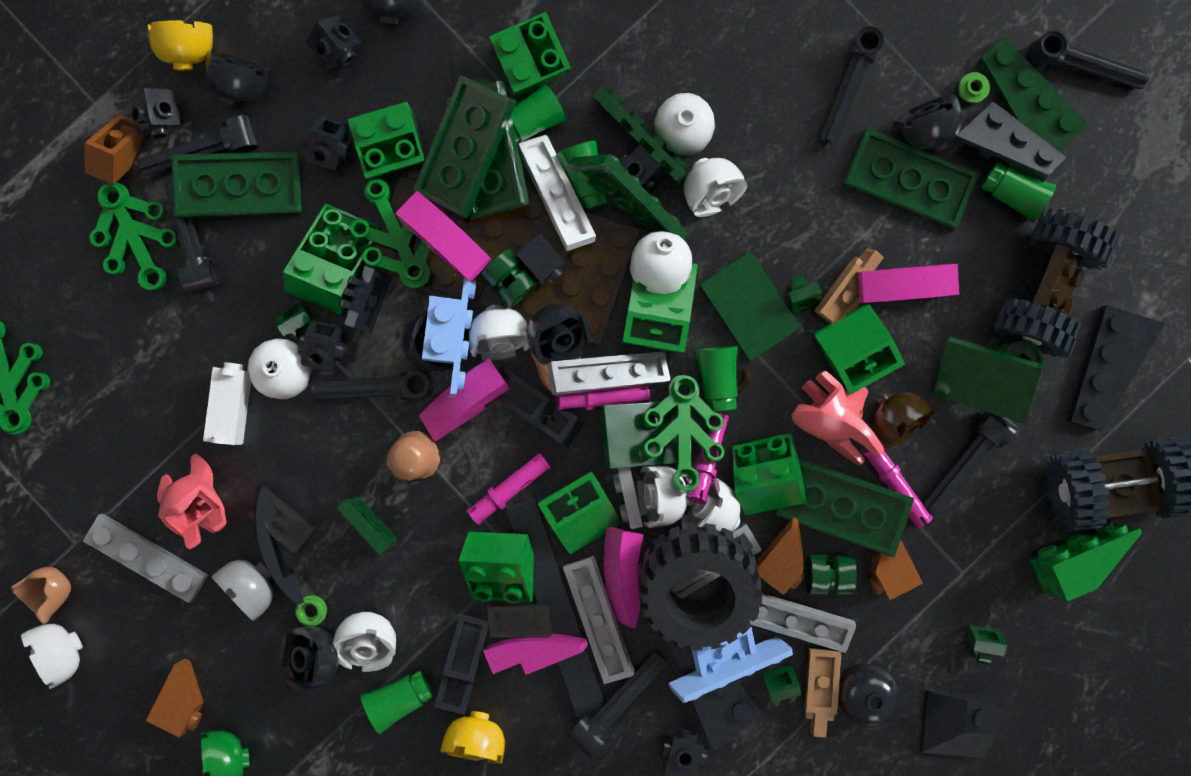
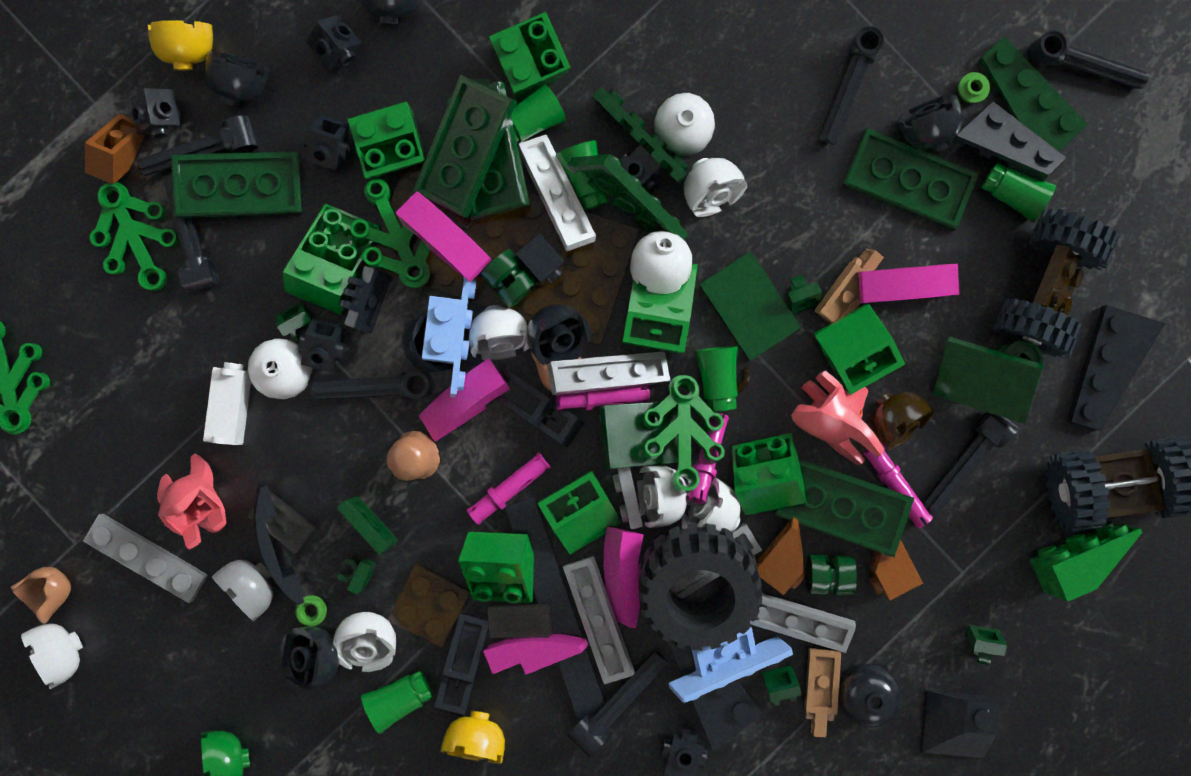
dark orange slope [146,658,204,738] -> none
none -> dark green tile [337,557,377,595]
none -> dark brown plate [388,564,470,648]

